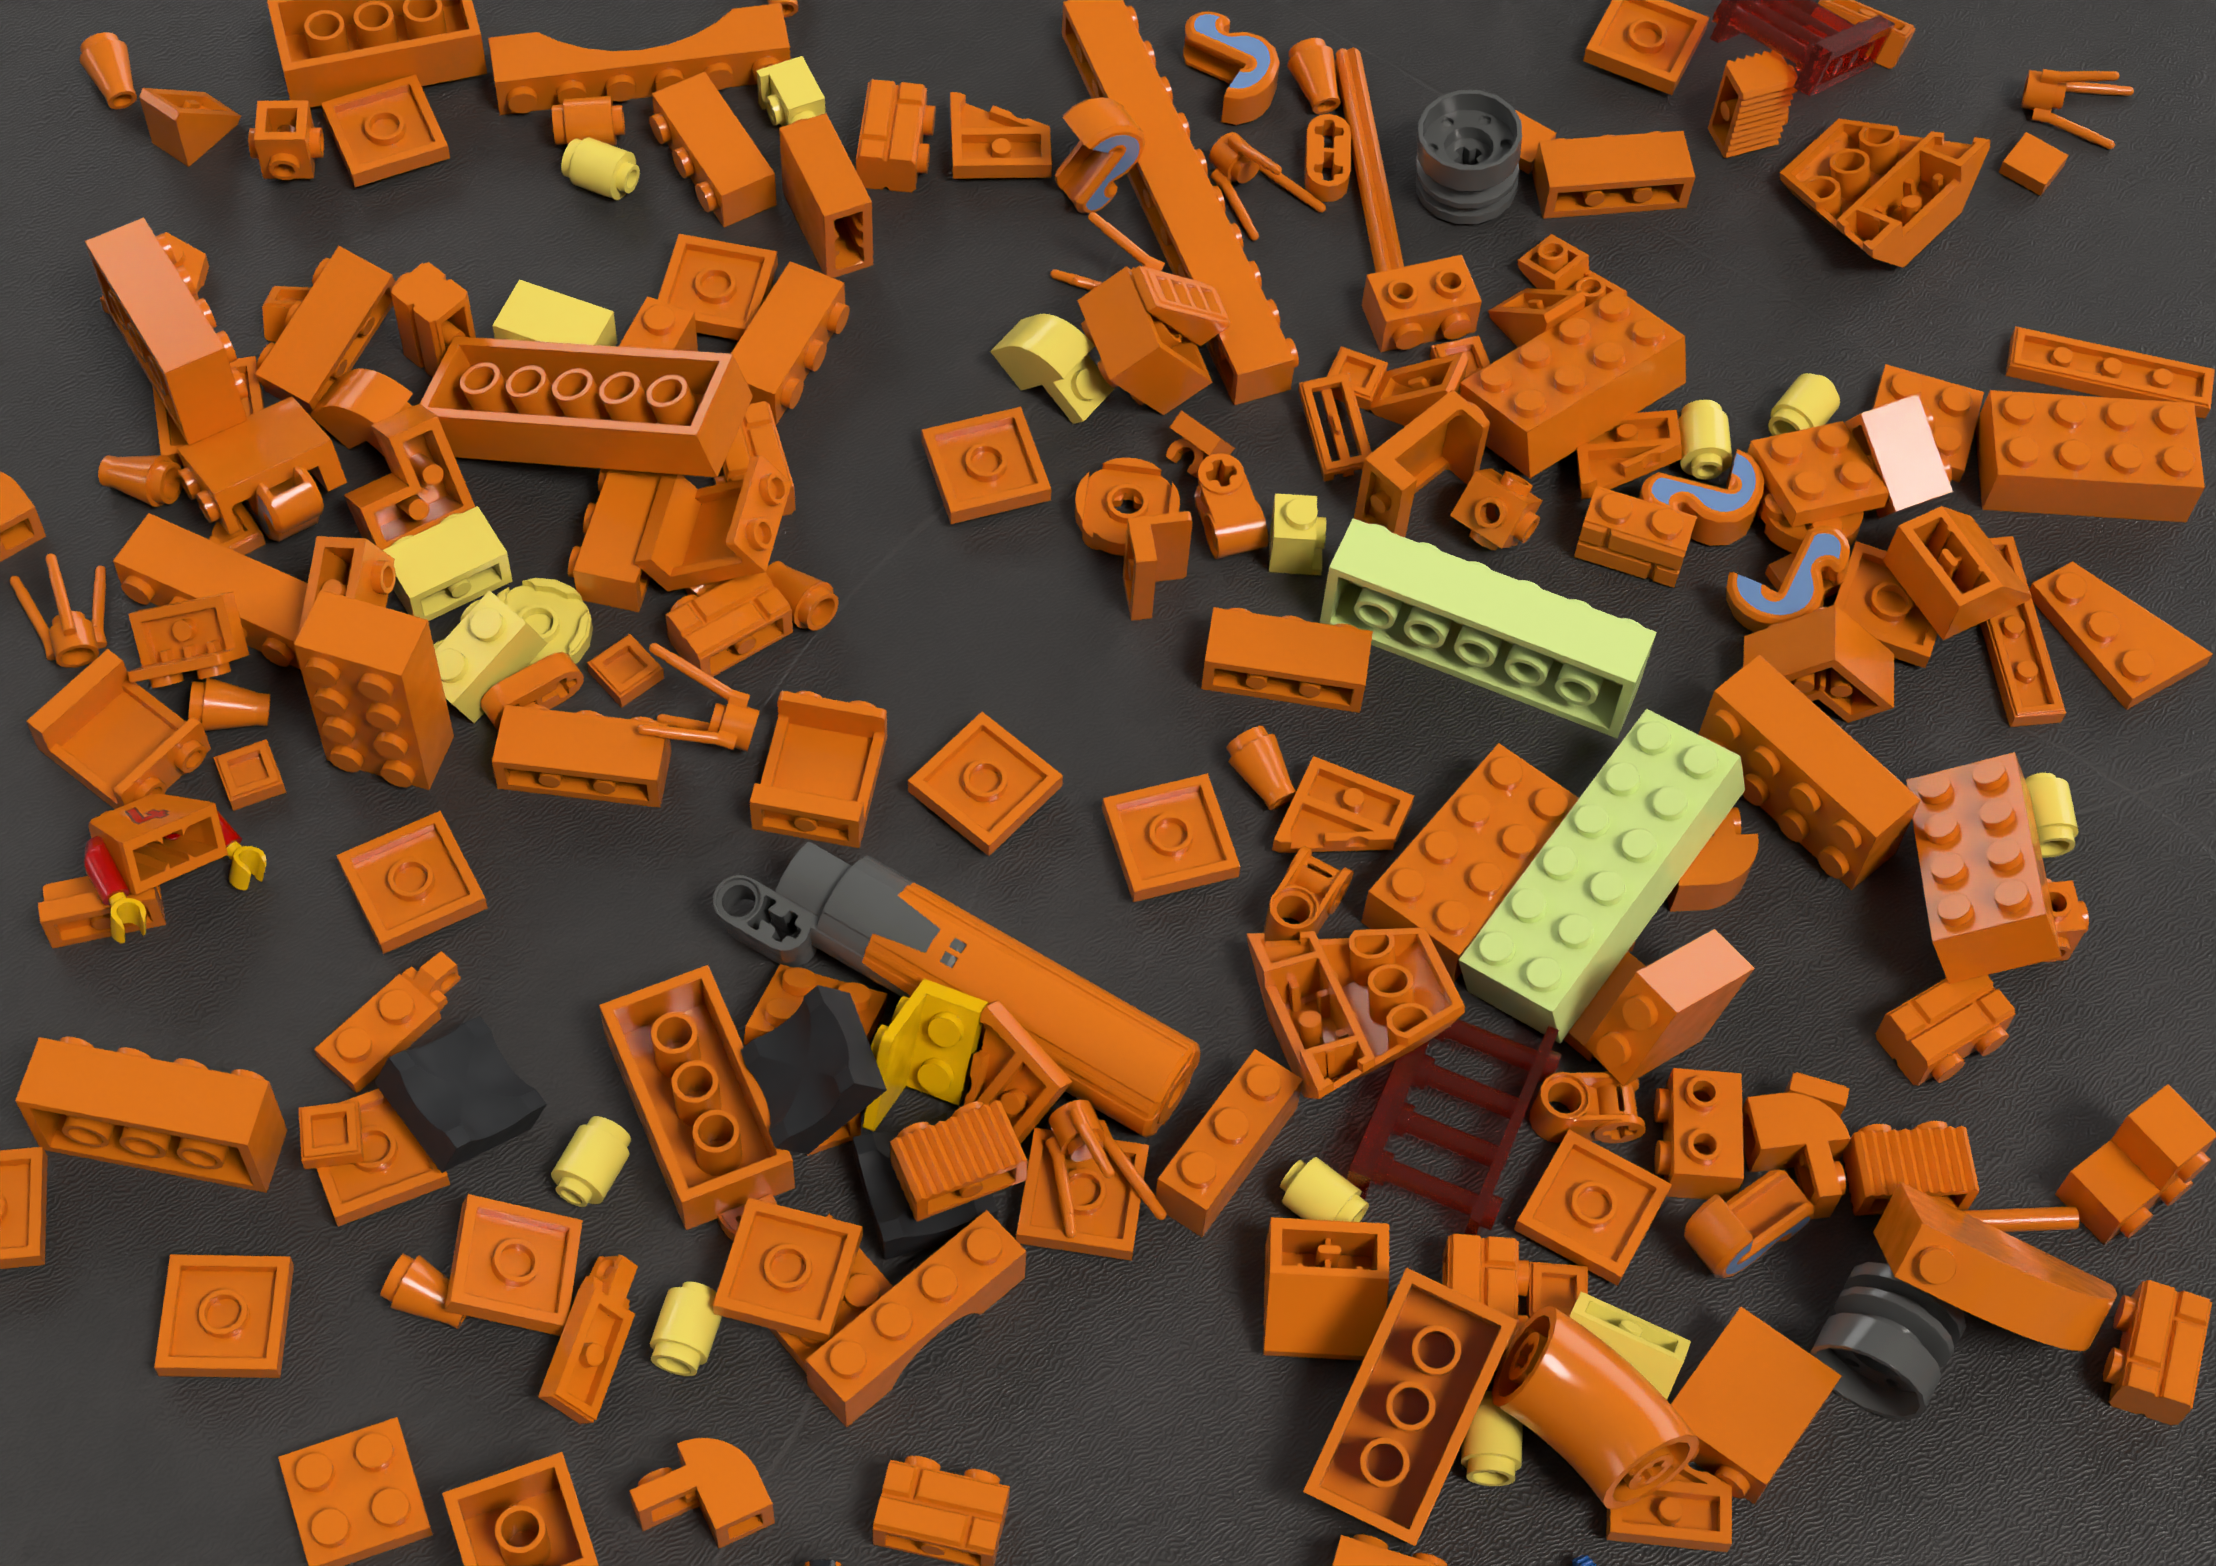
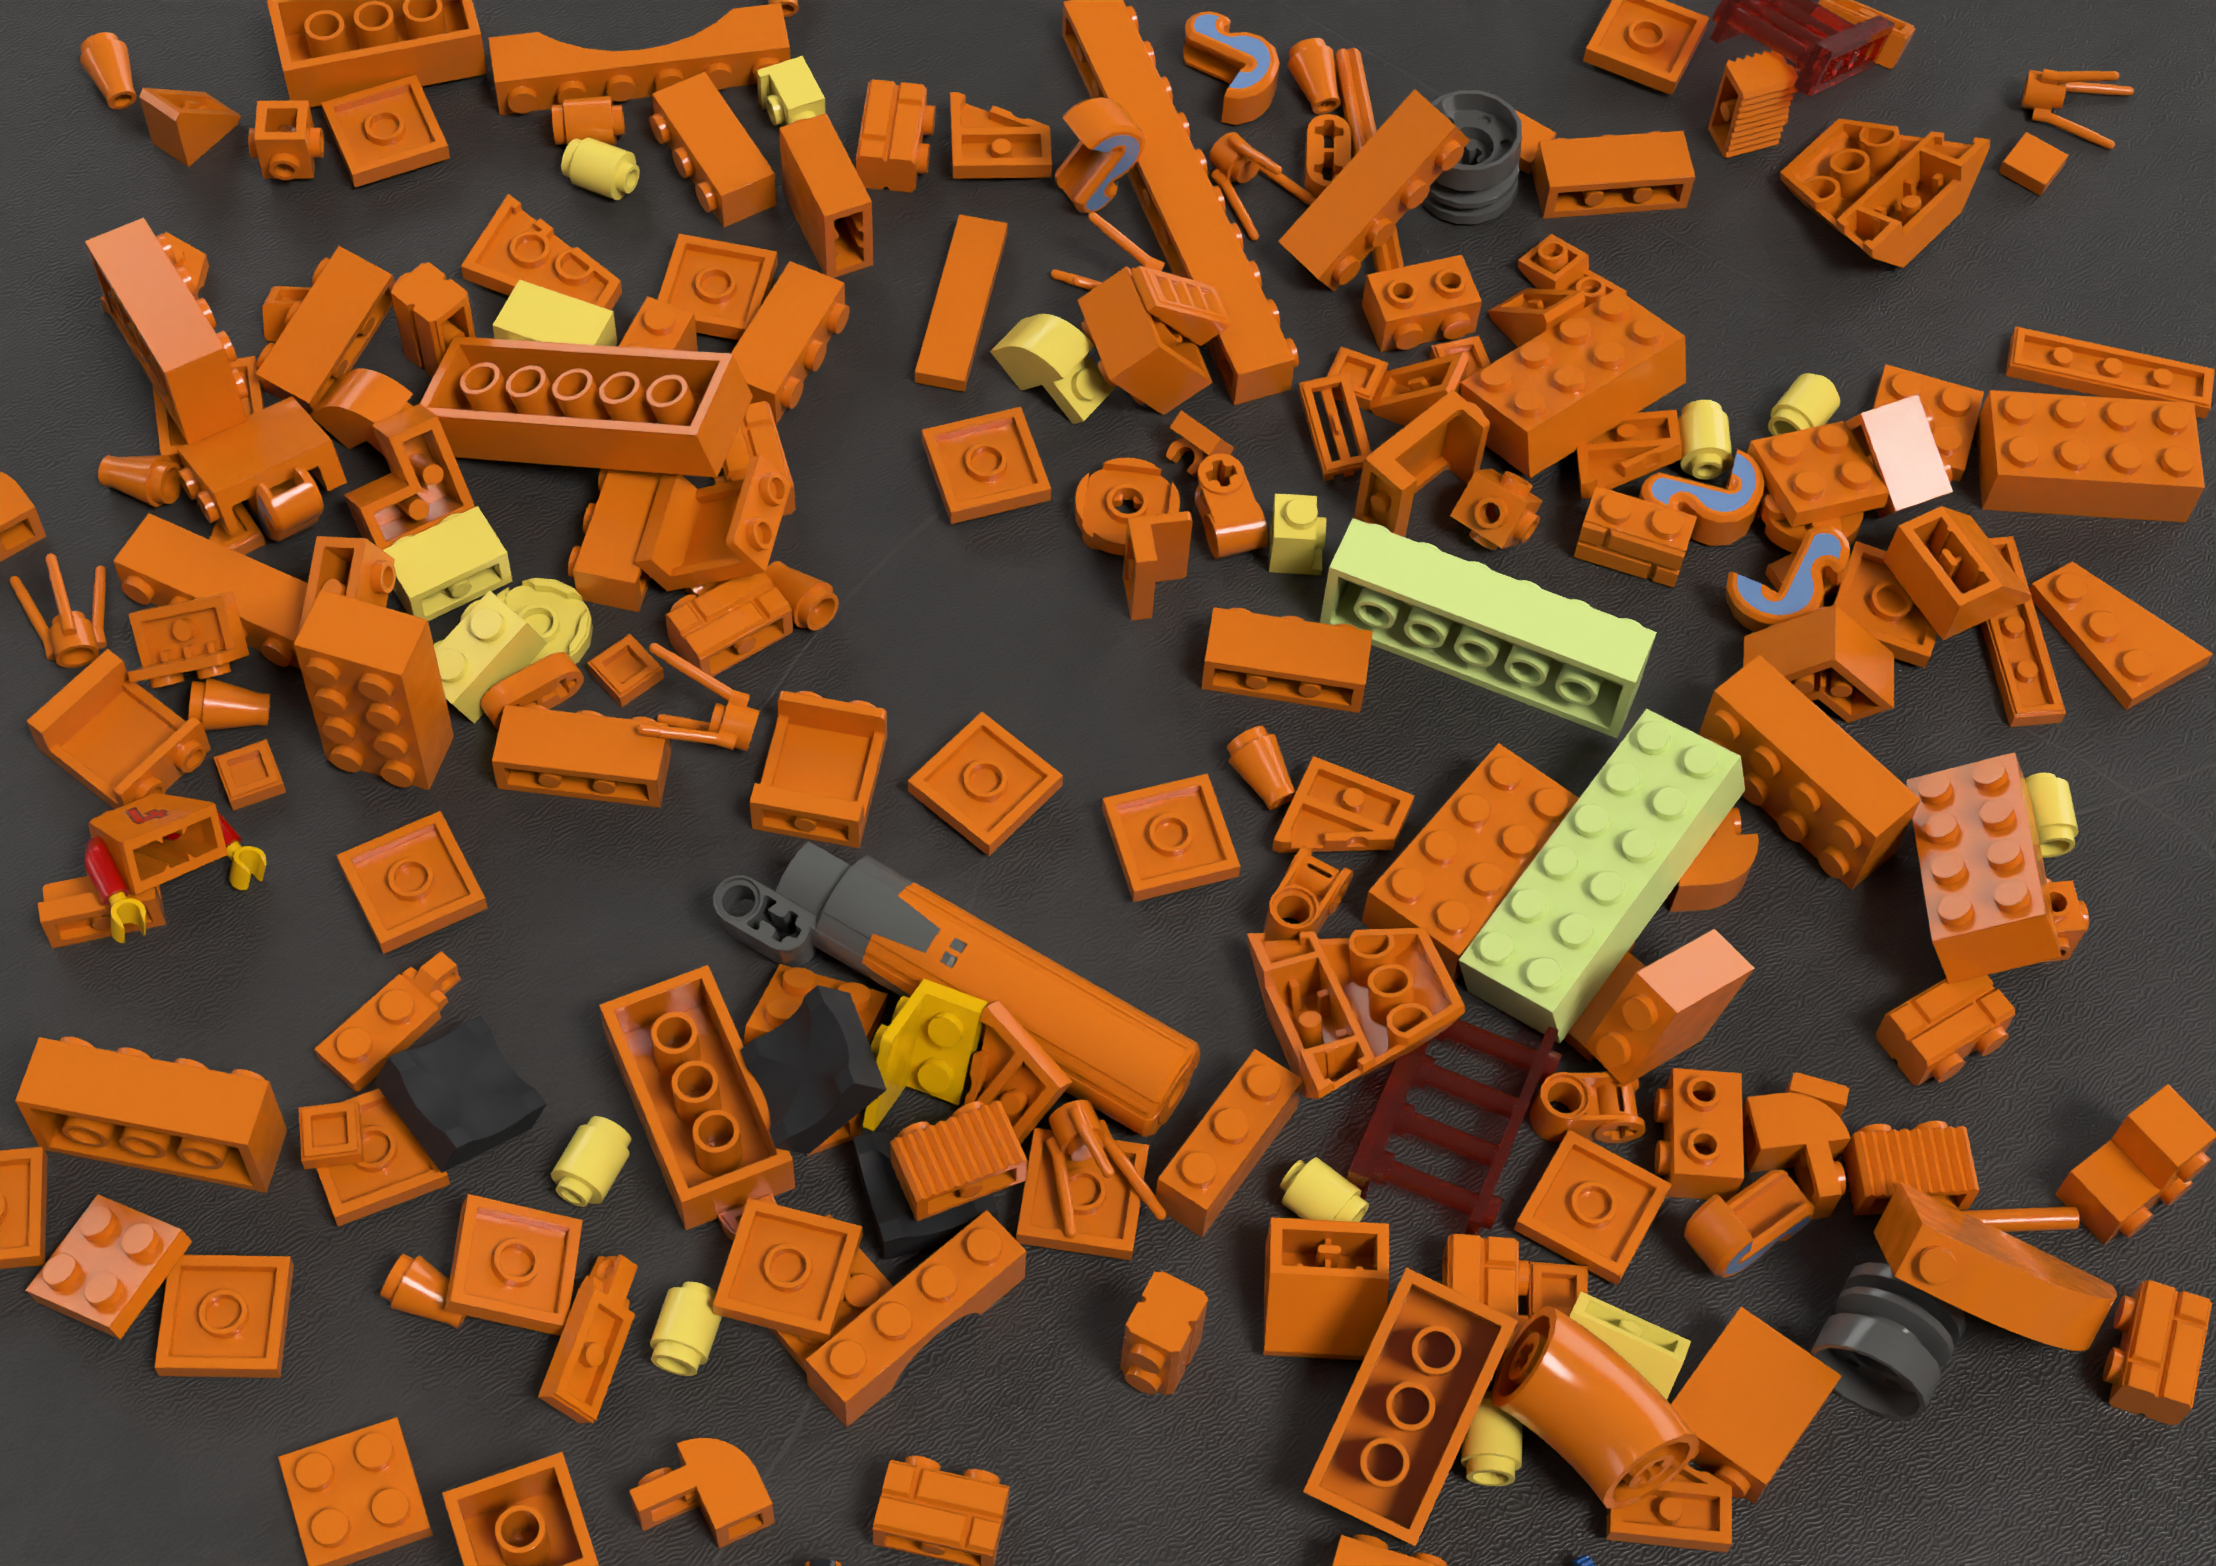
none -> orange plate [25,1194,192,1340]
none -> orange wing [461,194,622,310]
none -> orange tile [915,214,1008,392]
none -> orange brick [1120,1271,1208,1396]
none -> orange brick [1278,89,1470,292]

